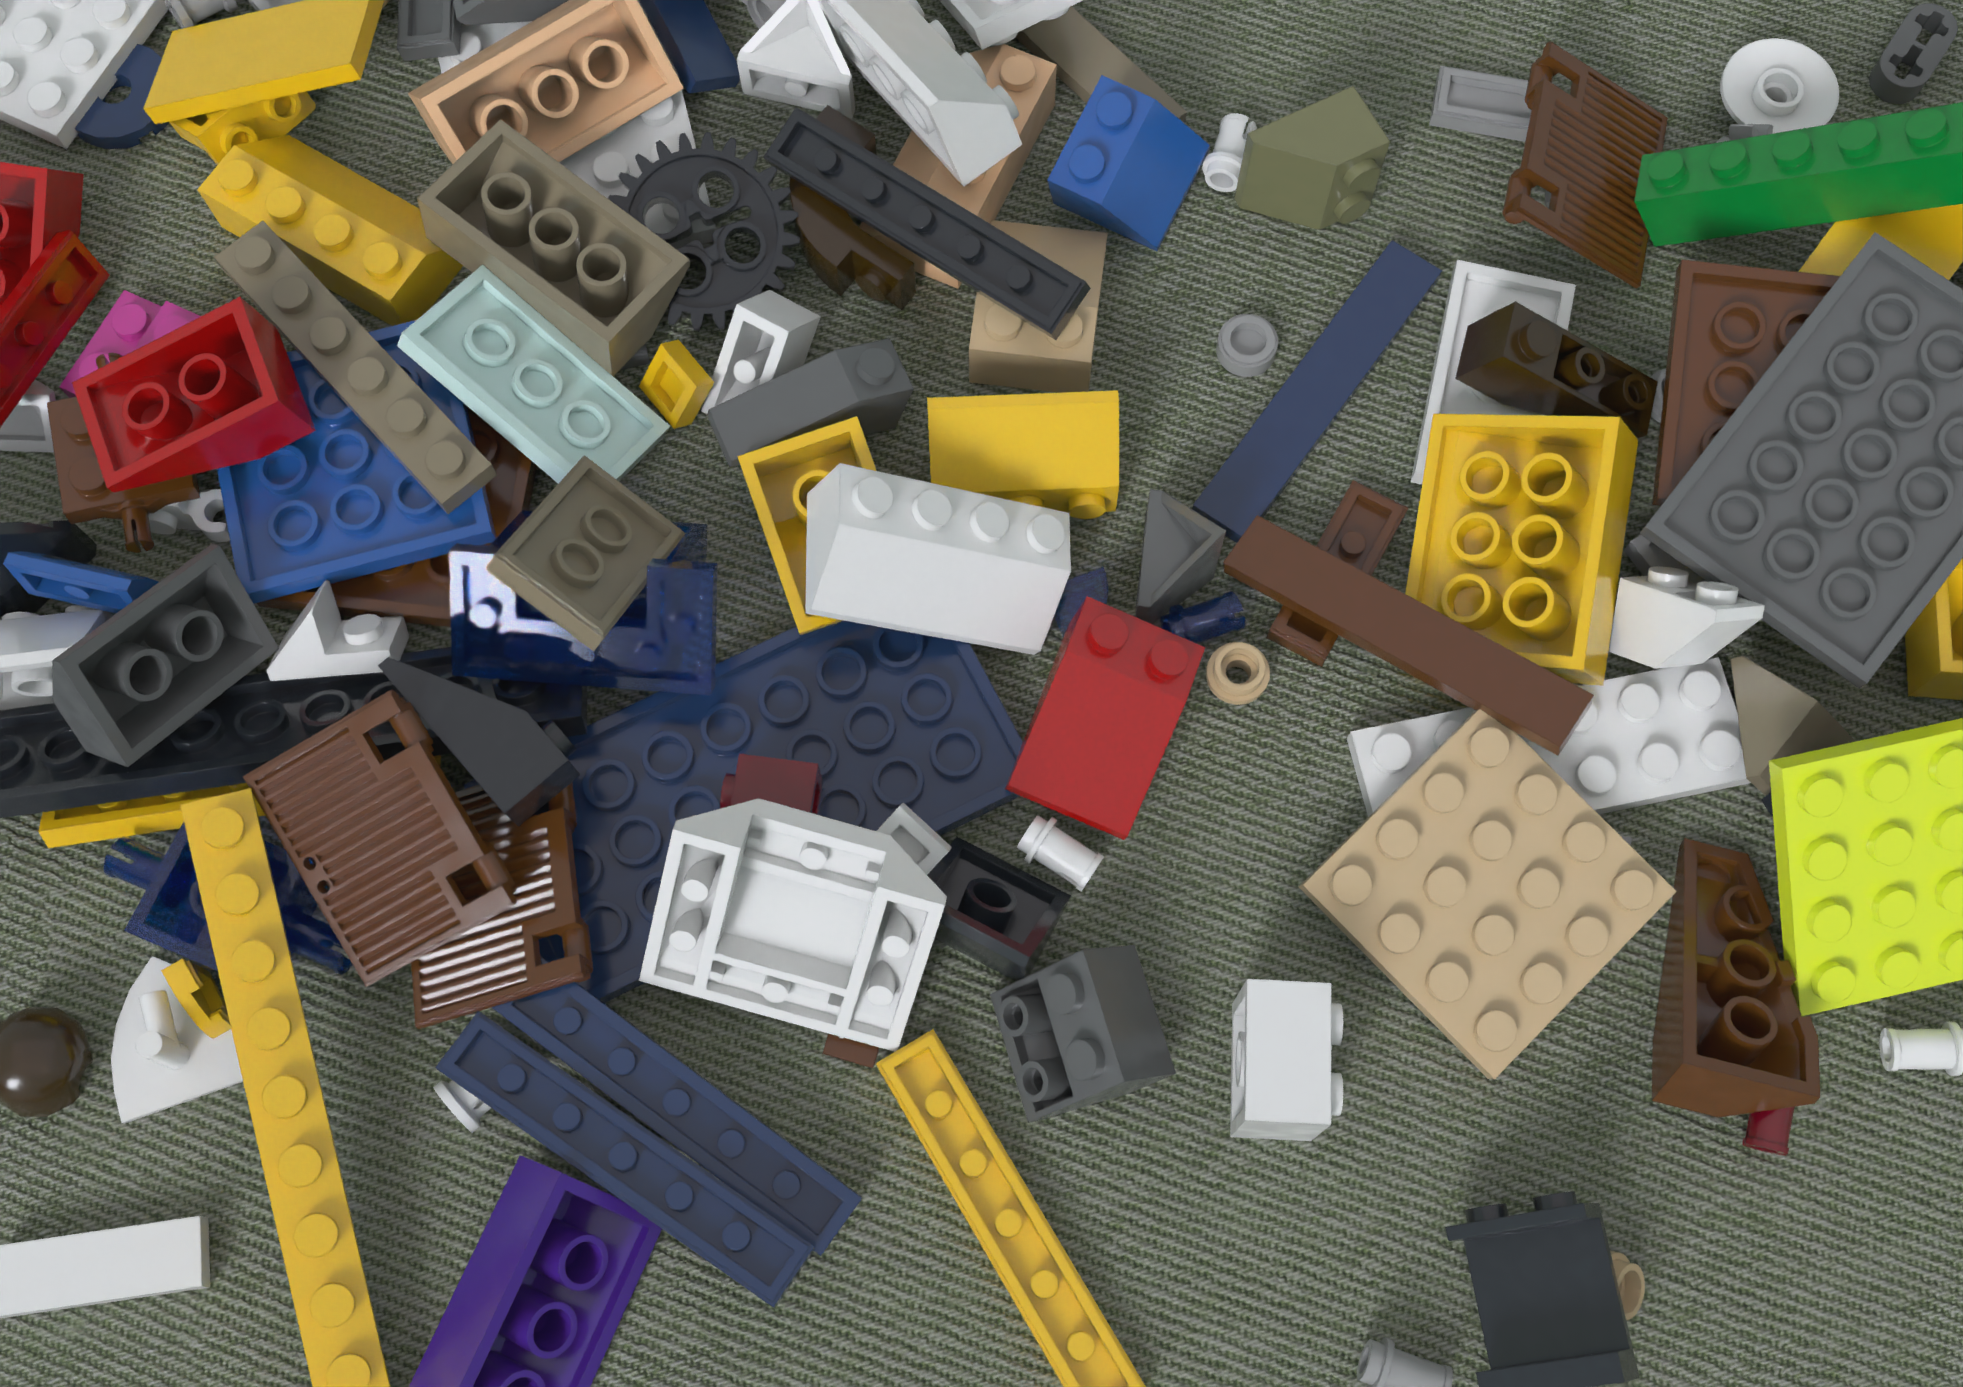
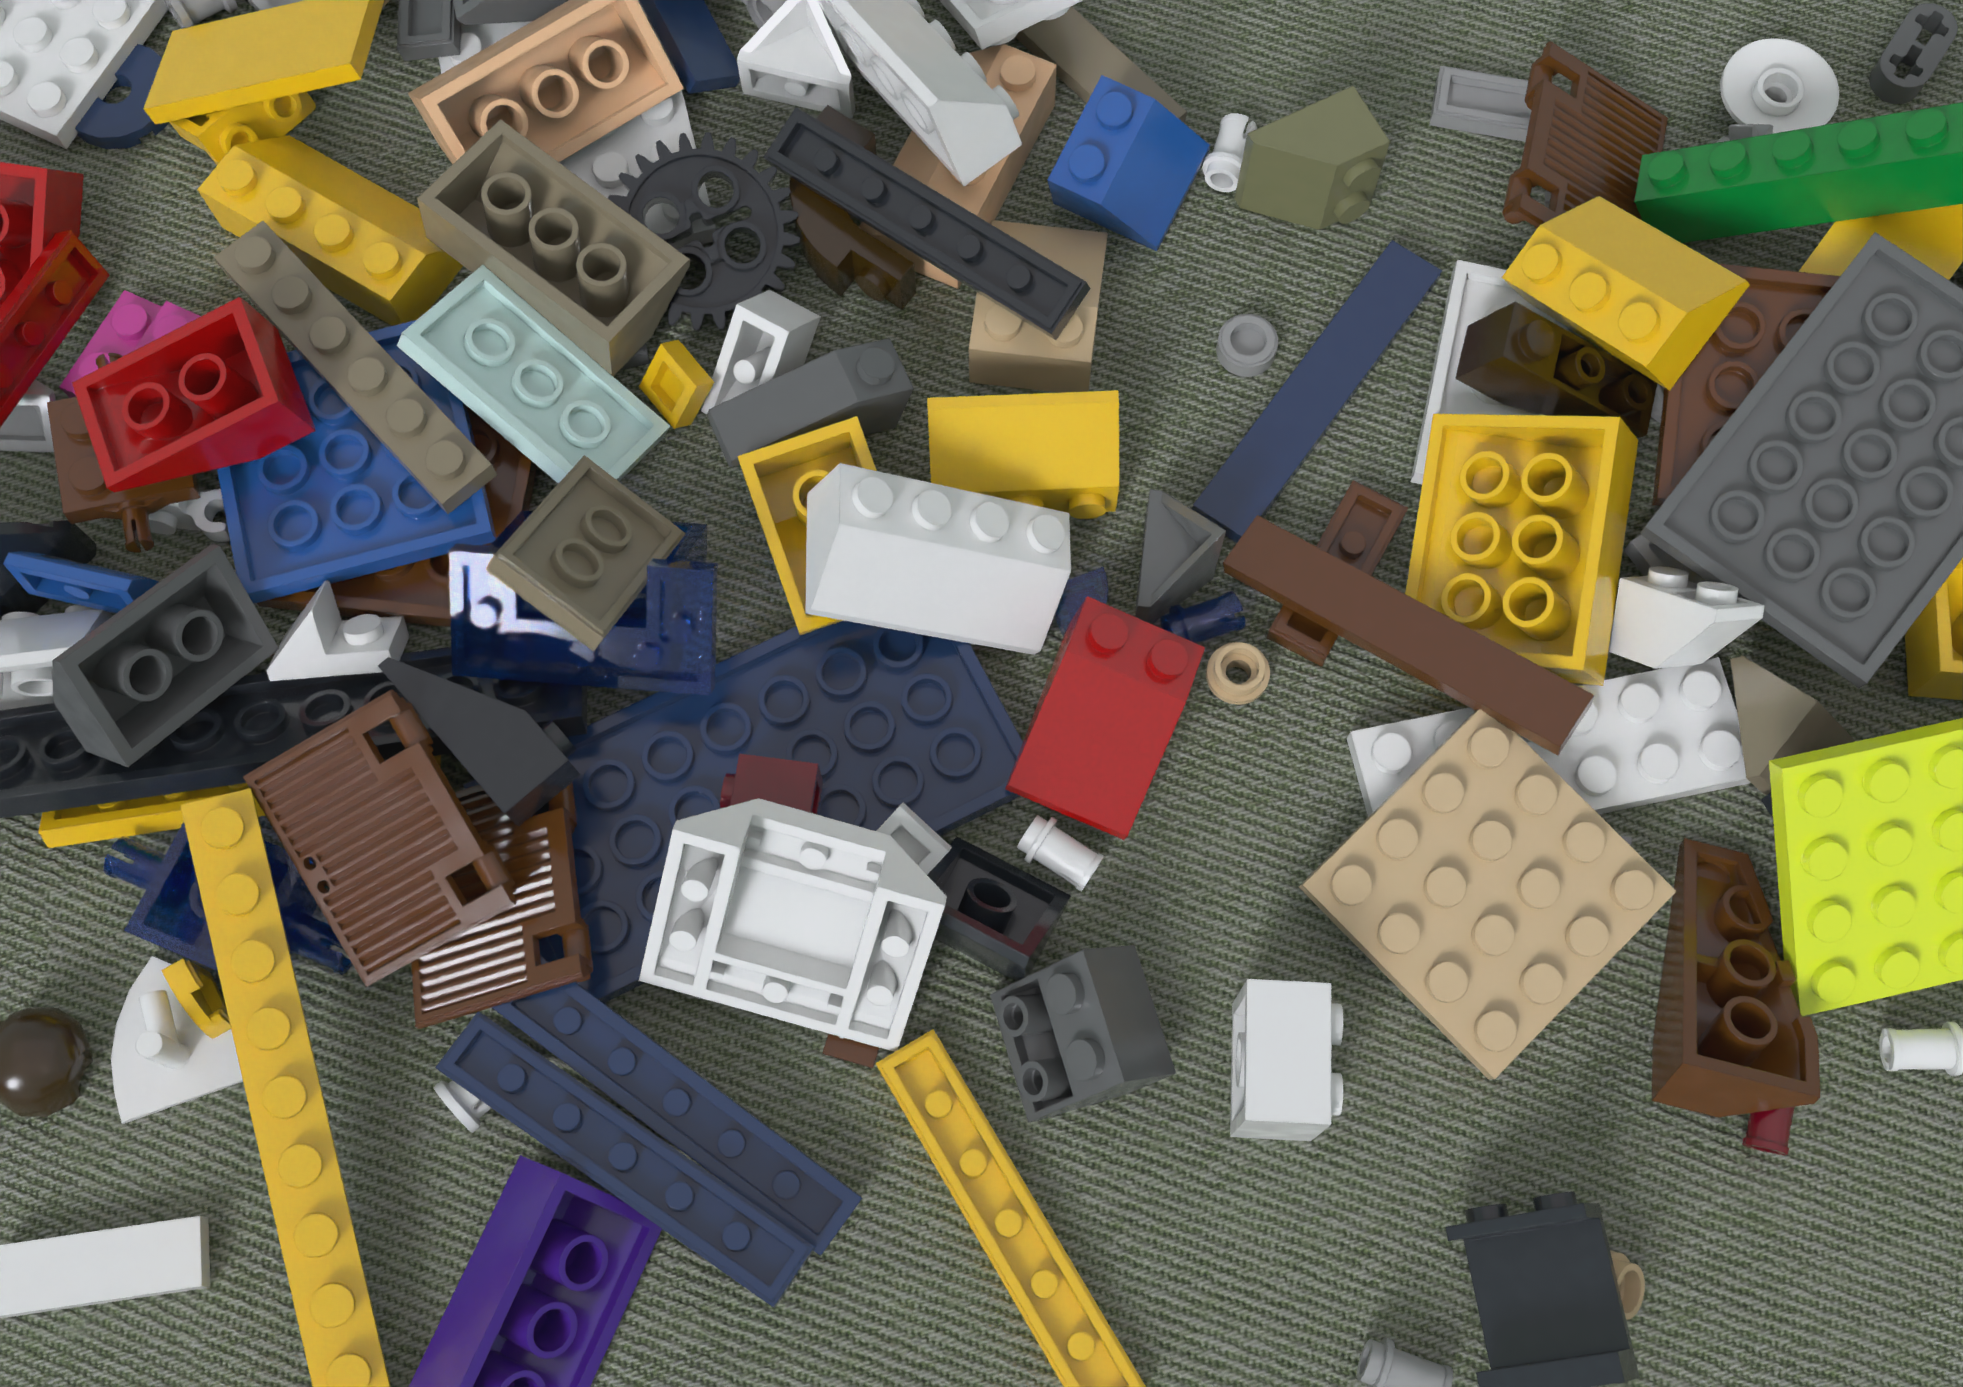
none -> yellow slope [1501,196,1750,391]

